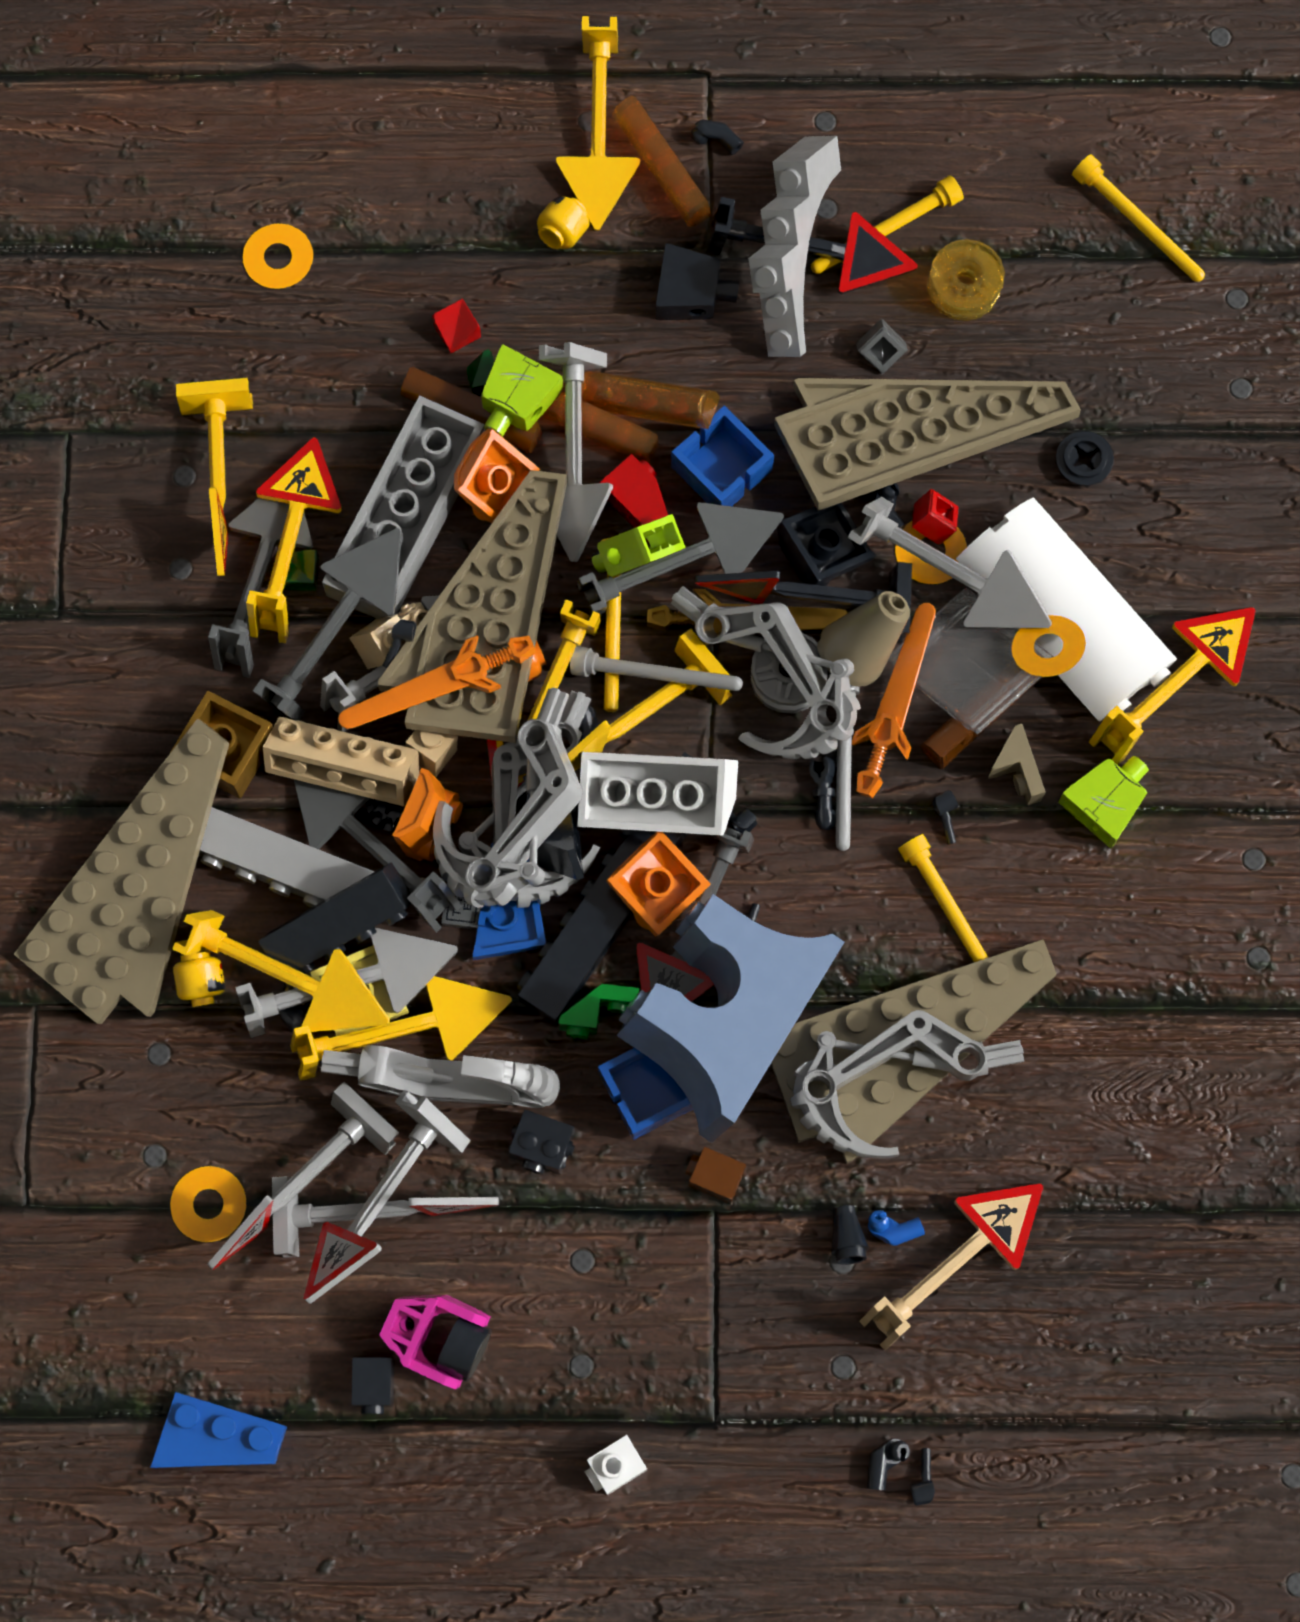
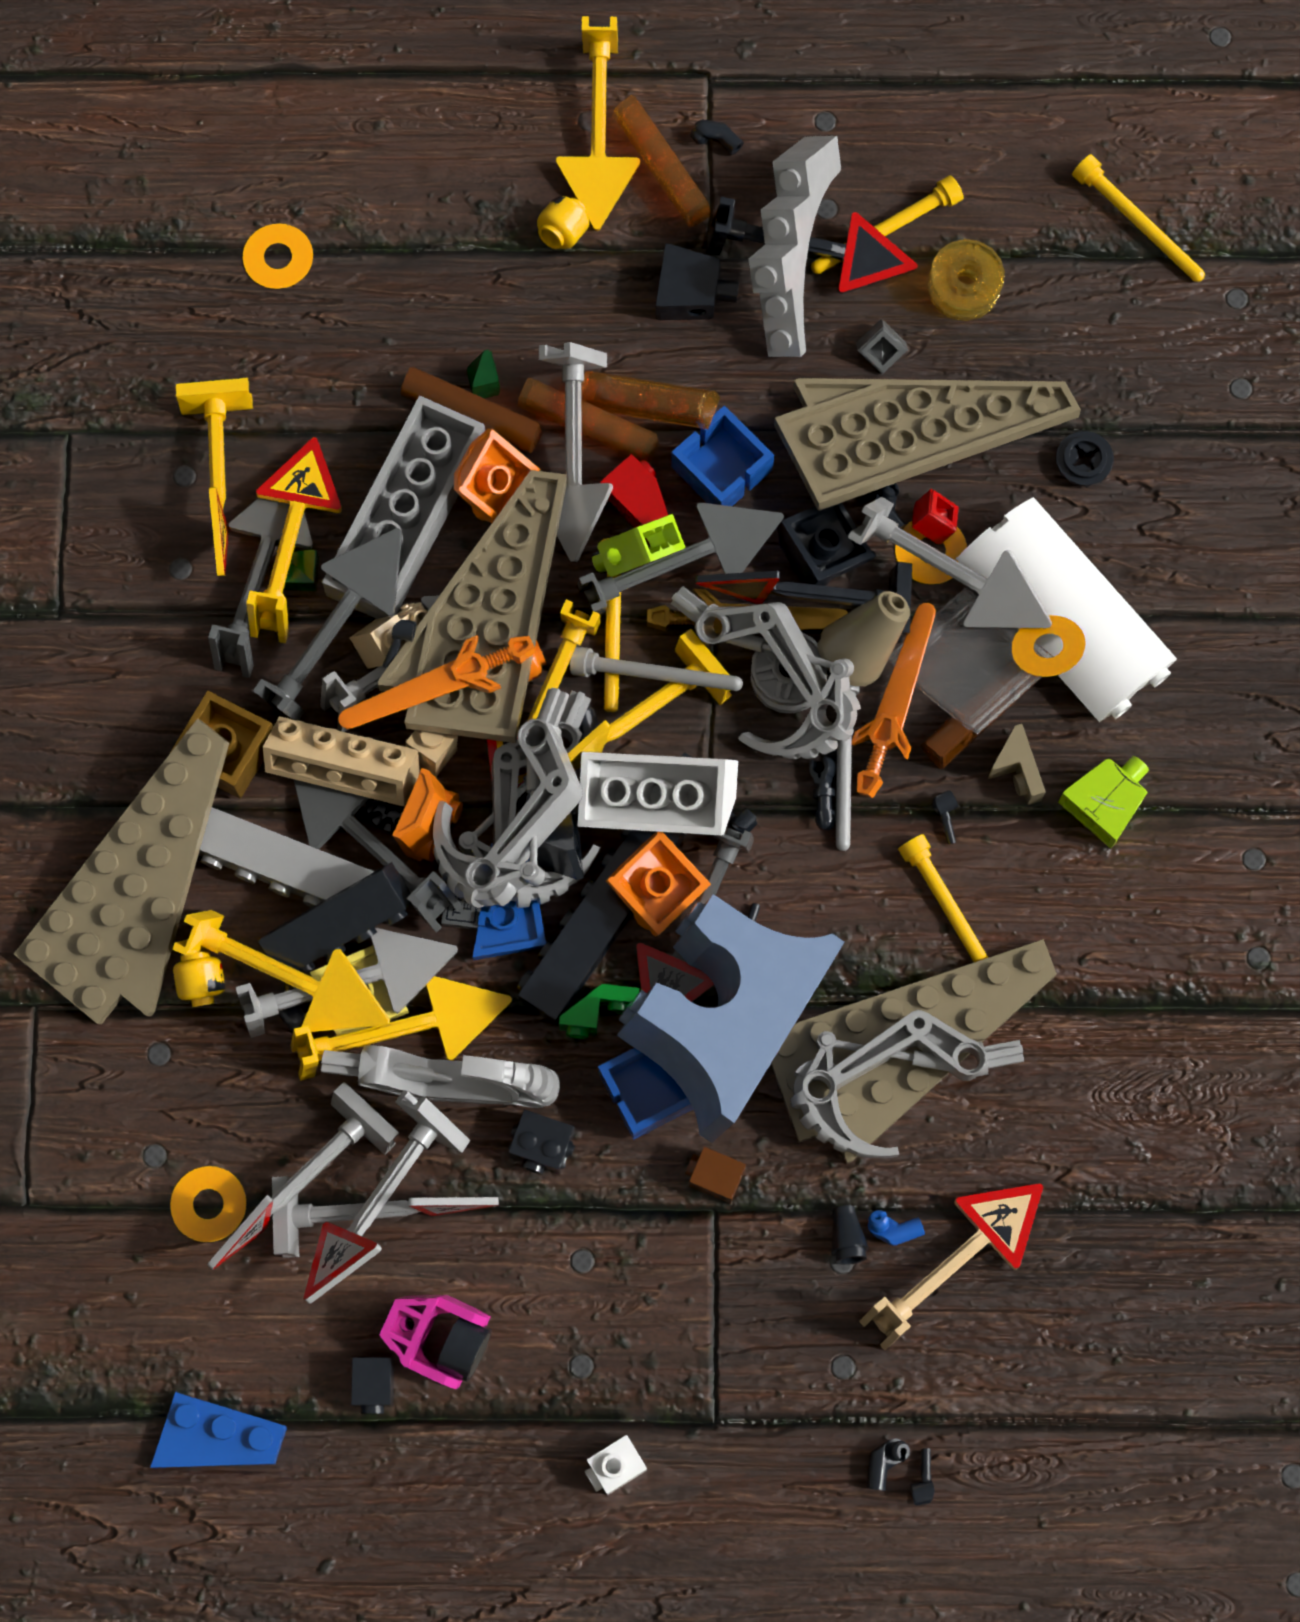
red slope [432,298,481,354] -> none
lime torso [481,344,563,437] -> none
yellow piece [1089,607,1256,765] -> none

